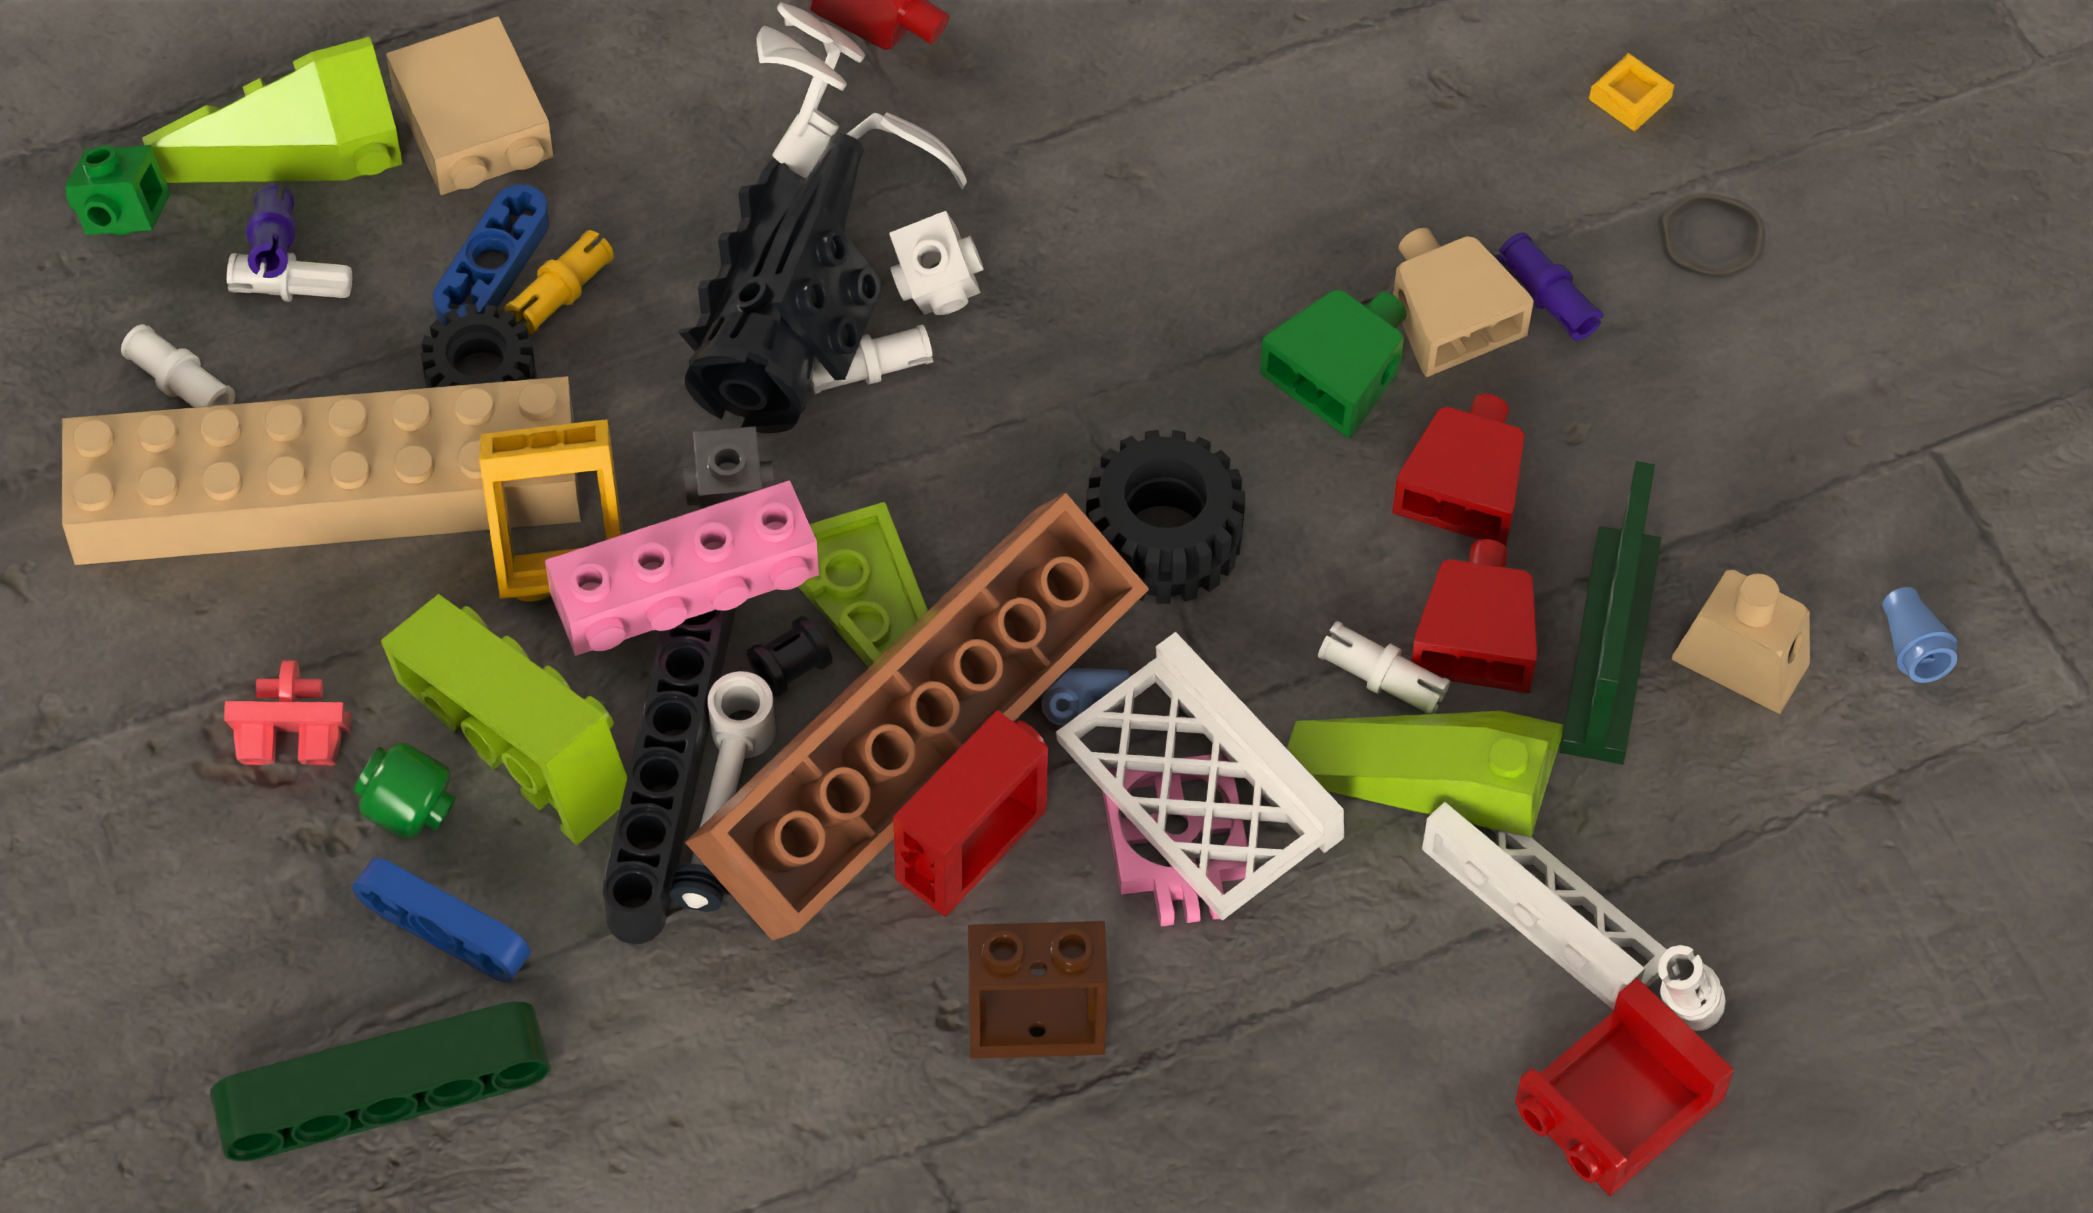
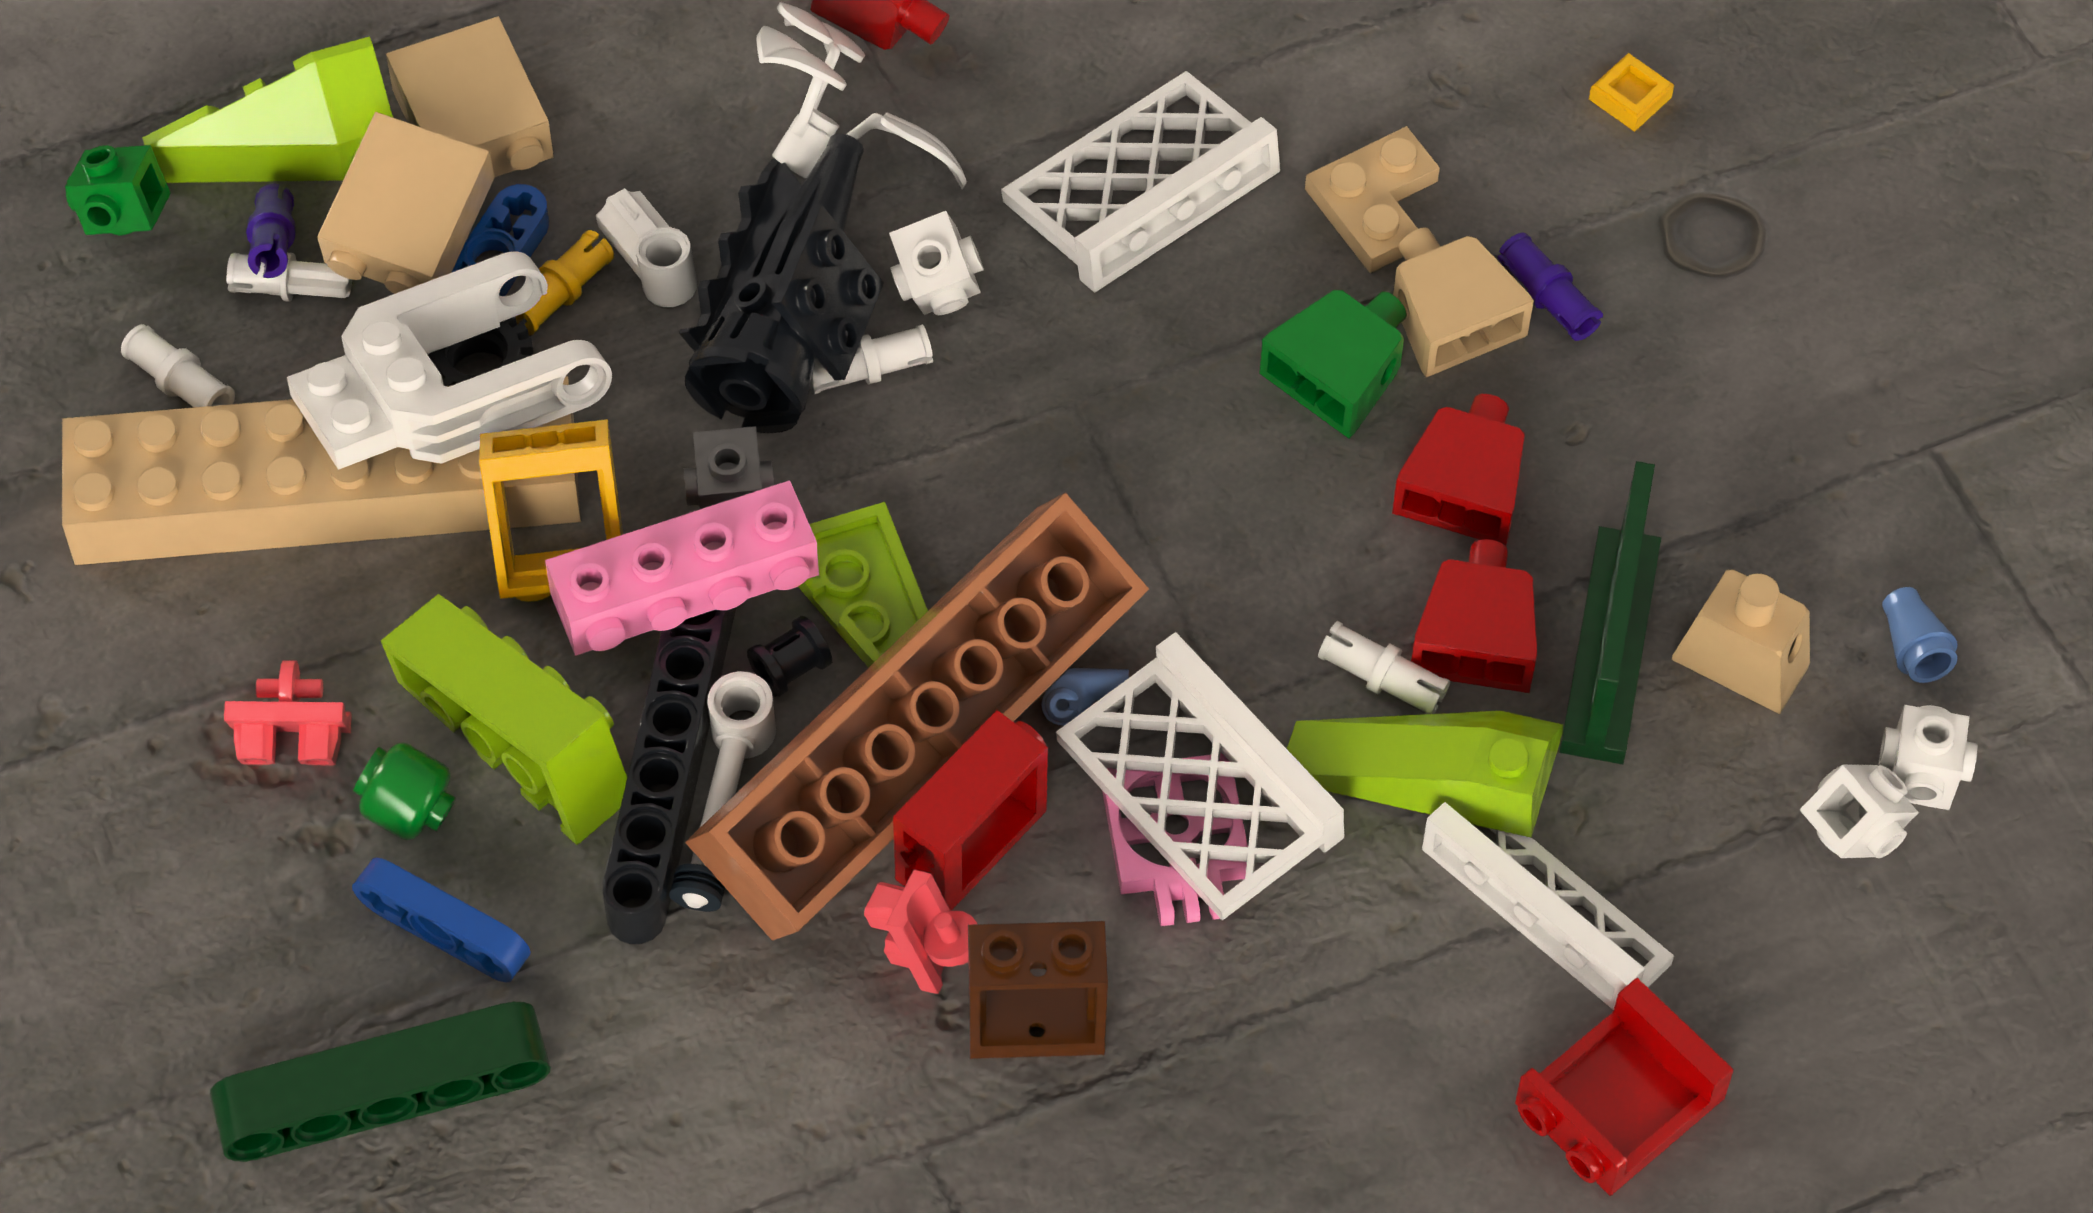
black tyre [1086,430,1245,604] -> none
white pin [1658,945,1726,1031] -> none
none -> white plate [287,251,612,470]
none -> tan brick [317,112,495,294]
none -> white piece [596,188,697,307]
none -> coral hips [864,870,977,994]
none -> white fence [1001,71,1280,293]
none -> tan plate [1305,126,1440,273]
none -> white brick [1800,764,1919,858]
none -> white brick [1879,705,1978,810]

